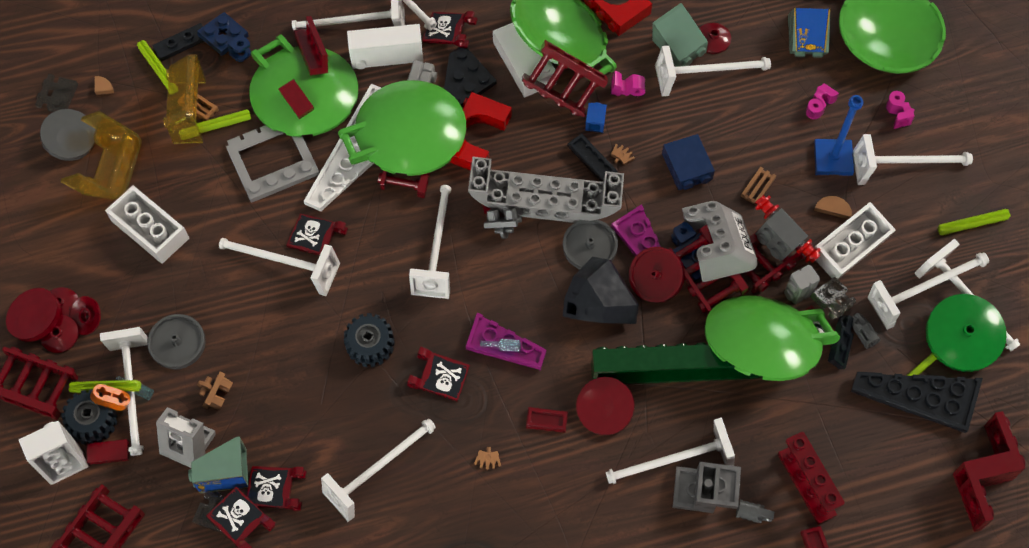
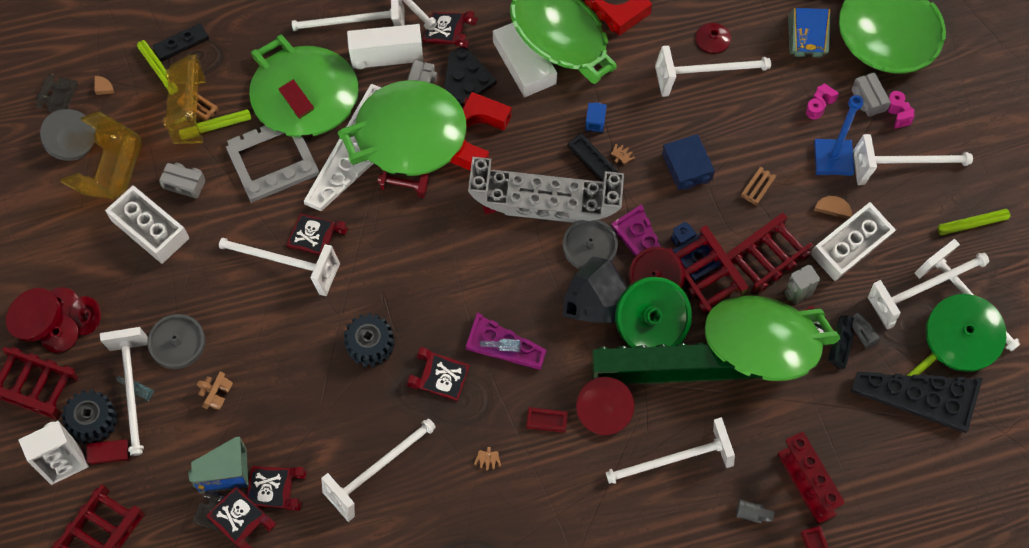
lime axle [68,380,141,393] -> none
orange beam [90,384,130,411] -> none
light grey brick [156,407,215,468] -> none
dark blue plate [197,12,251,62] -> none
dark red fence [294,16,328,75] -> none
white tile [409,185,451,299] -> none
dark grey hips [484,207,522,239] -> none
dark red fence [522,40,608,117] -> none
dark pink leg [611,71,646,96] -> none
sand green slope [652,3,708,67] -> none
flat silver bracket [672,462,741,513] -> none
light grey windscreen [682,201,757,282] -> none
dark grey brick [755,195,821,263] -> none
clear smoke plate [810,277,856,319] -> none
dark red bracket [953,411,1025,532] -> none
none -> light grey brick [159,163,205,199]
none -> green dish [615,277,692,348]
none -> light grey brick [852,73,891,117]

